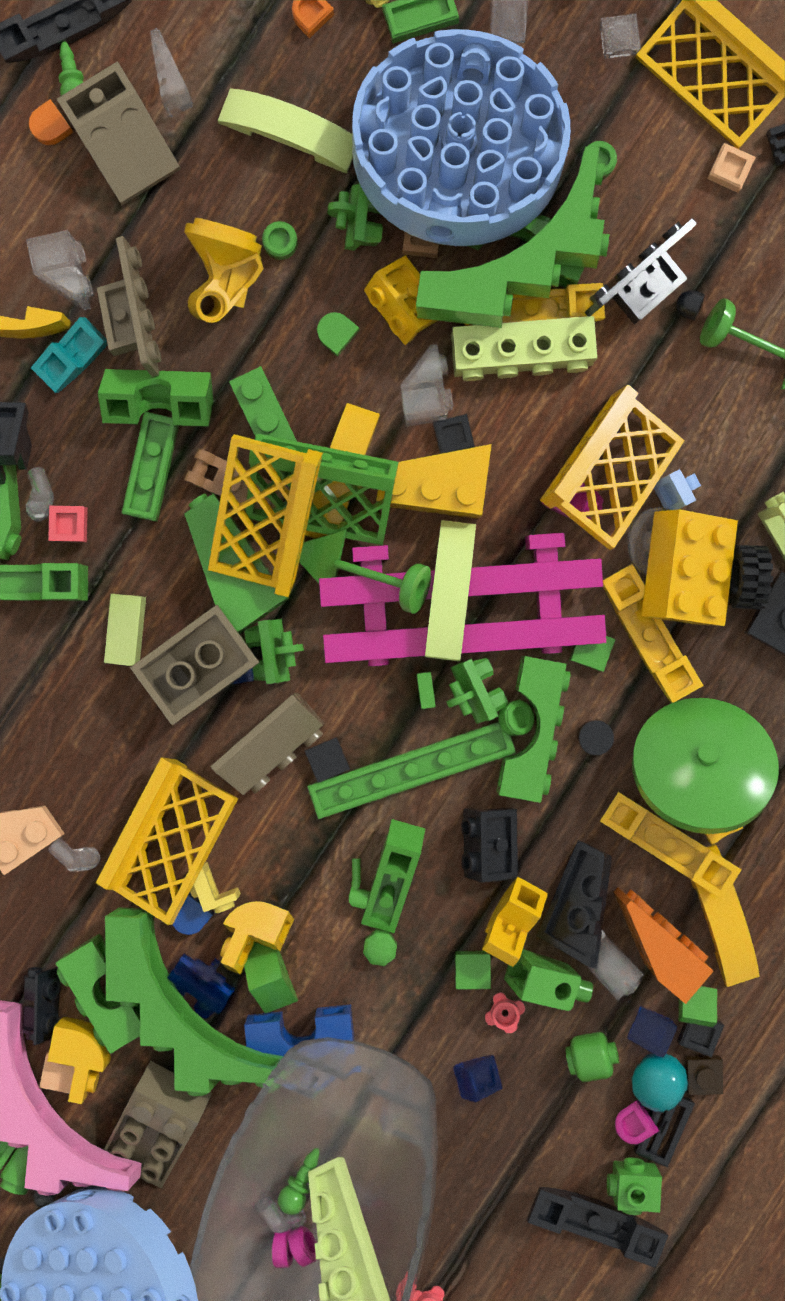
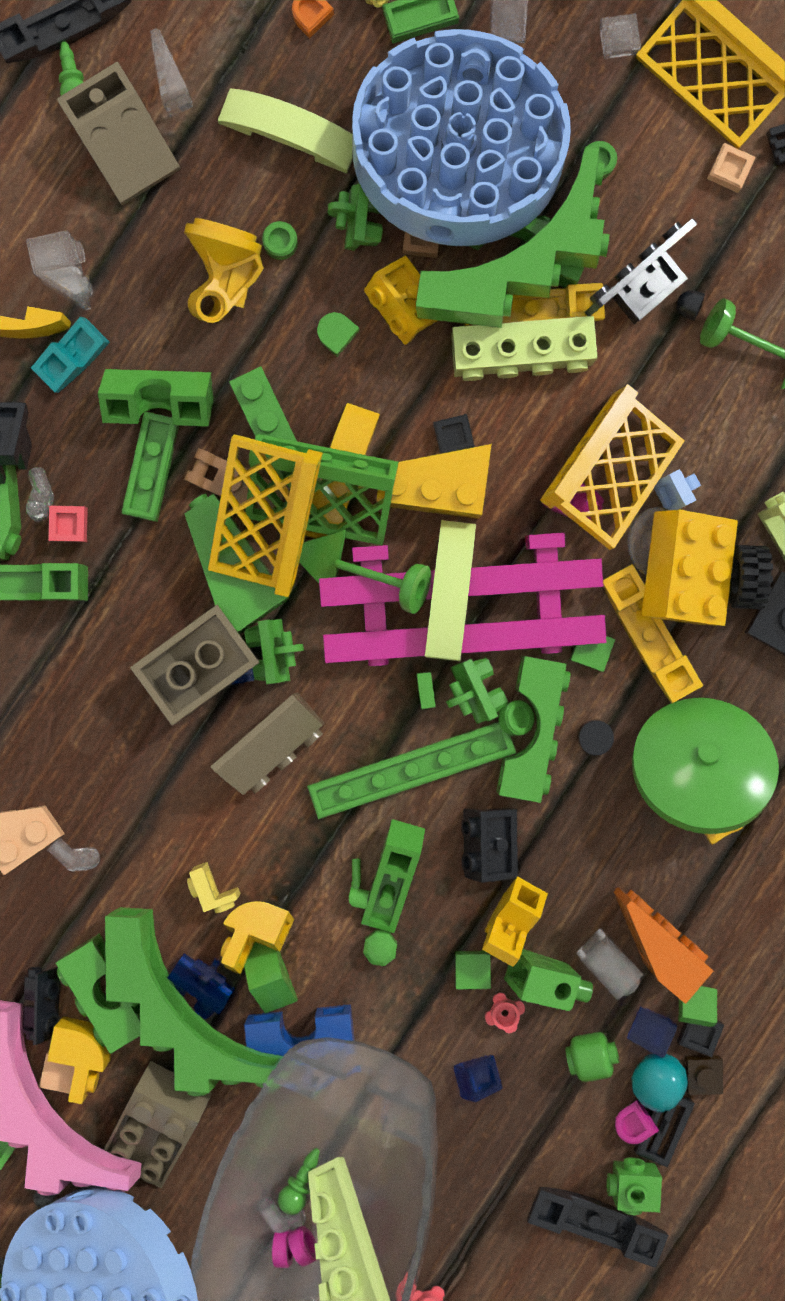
bright green cone [0,1146,28,1195] -> none
orange tile [29,99,73,145] -> none
yellow fence [96,757,238,925] -> none
dark tan bracket [97,236,161,377] -> none
yellowish green slope [104,594,146,666] -> none
blue tile [173,892,215,935] -> none
black tile [305,737,350,783] -> none
clear slope [400,344,453,427] -> none
black wing [537,840,612,969] -> none
yellow slope [600,792,741,900] -> none
yellow slope [690,844,760,987] -> none

